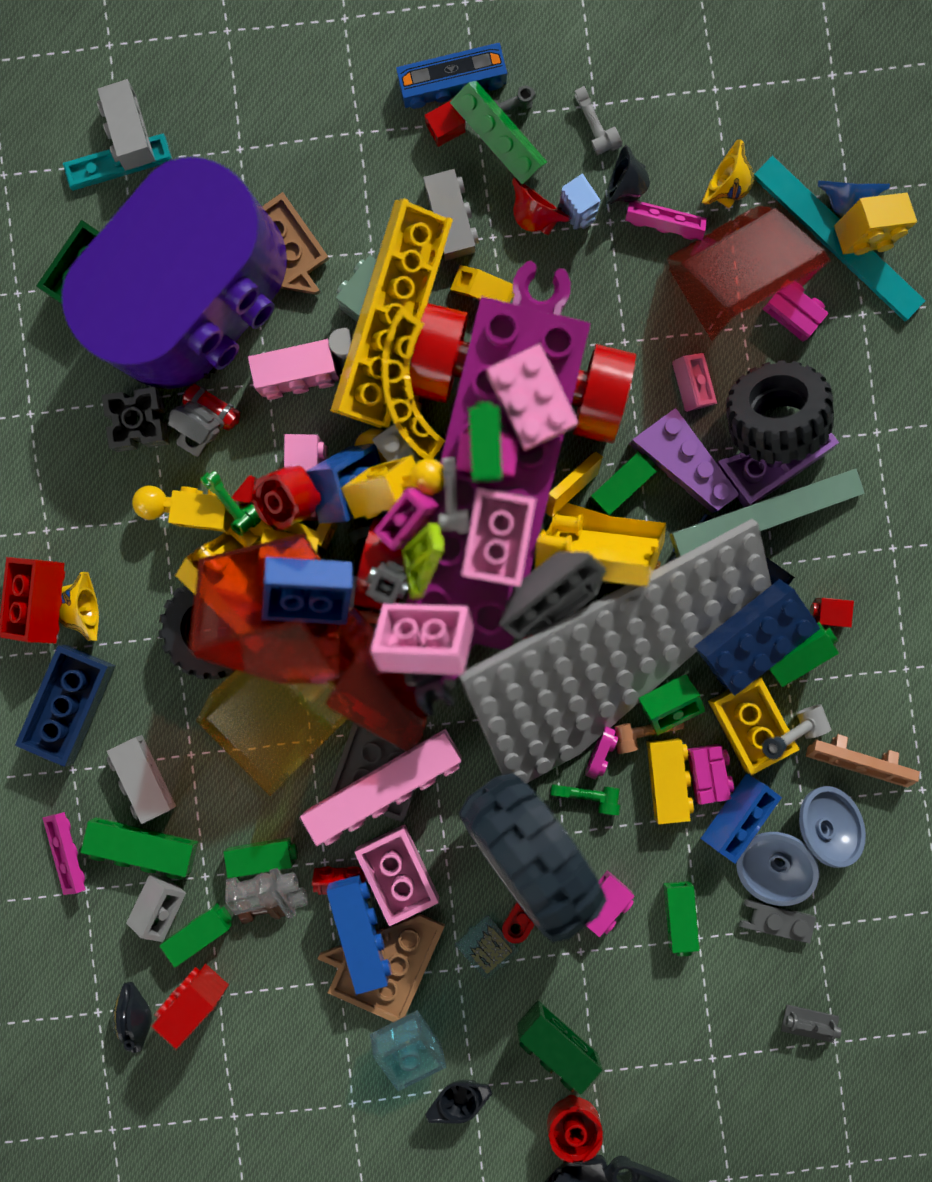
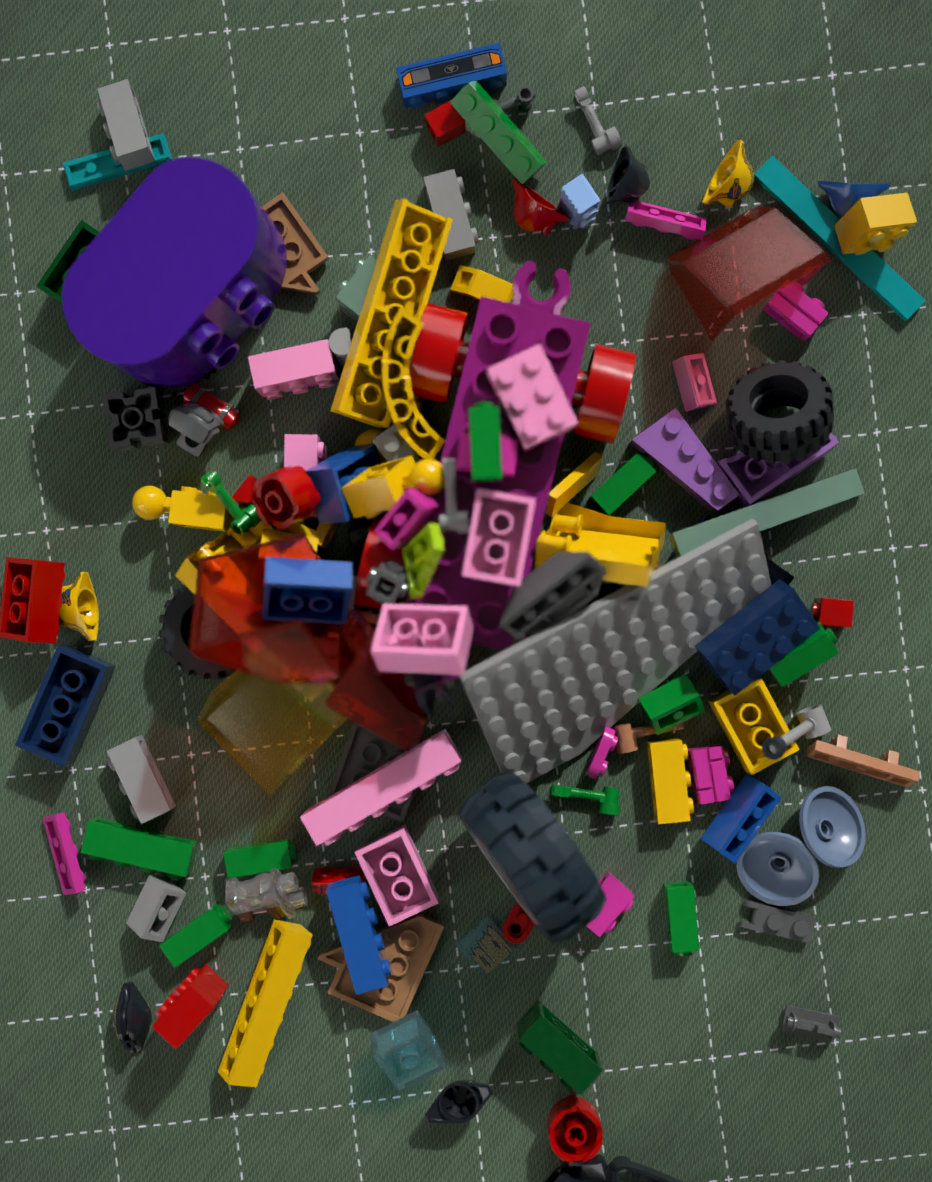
none -> yellow brick [218,920,313,1087]

